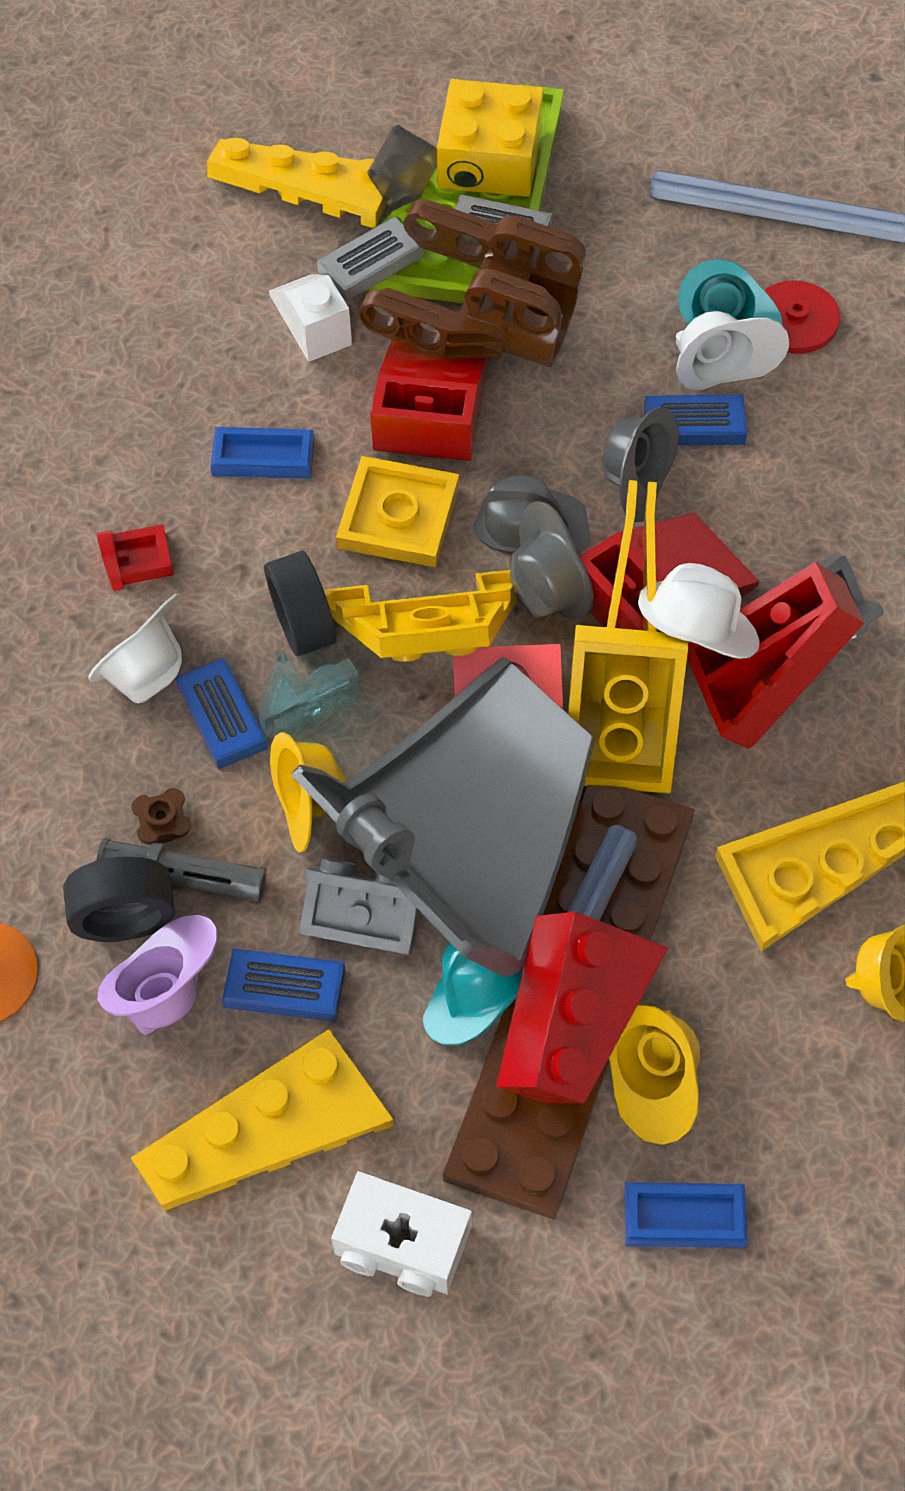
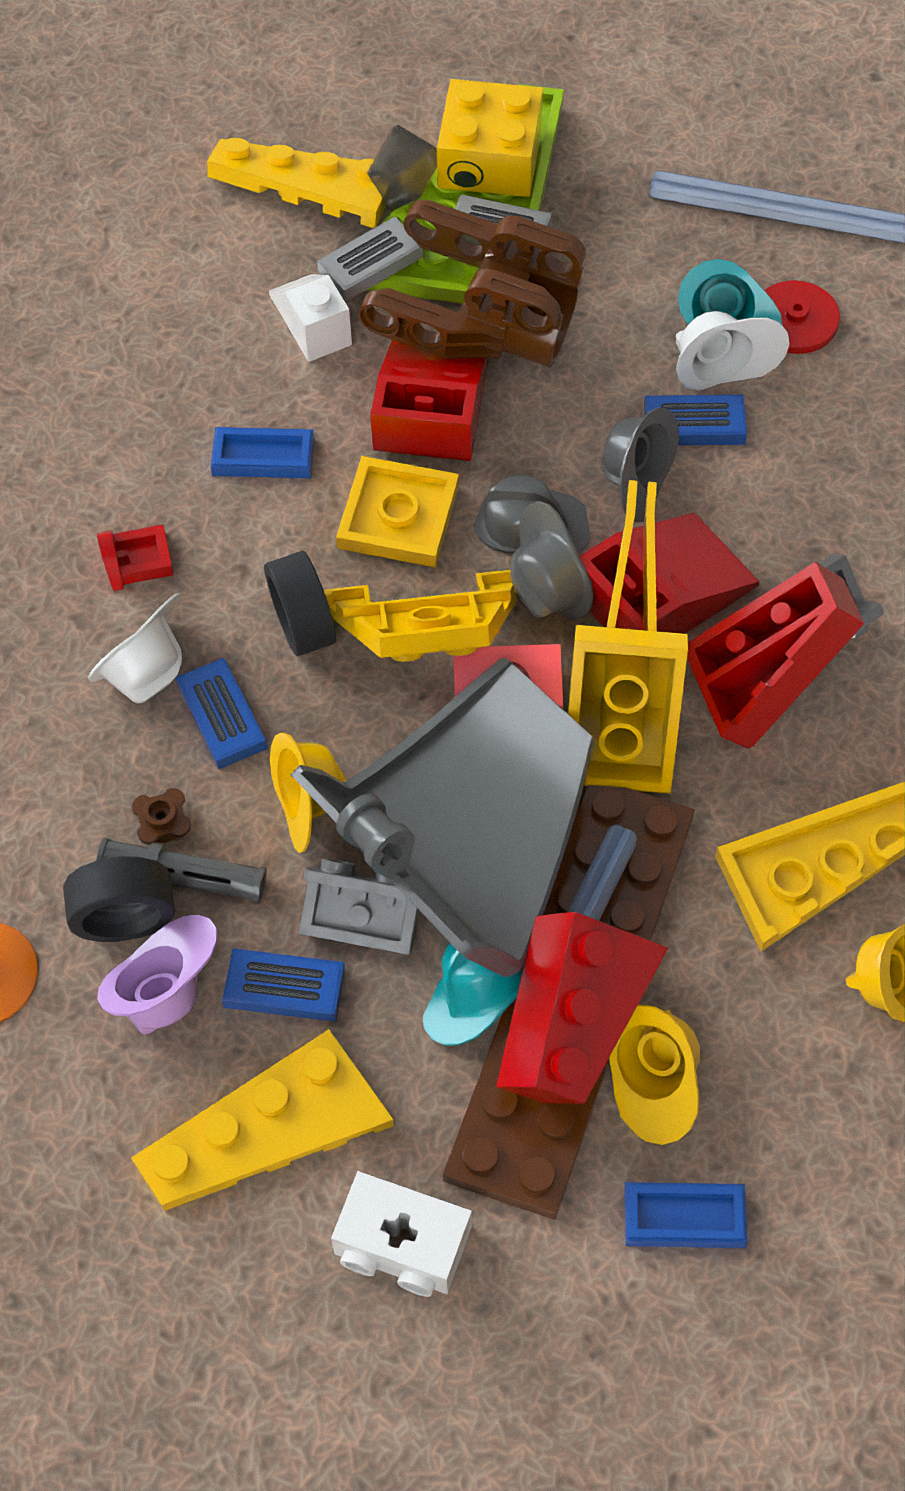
clear light blue slope [259,651,361,744] -> none
white piece [638,563,759,659] -> none

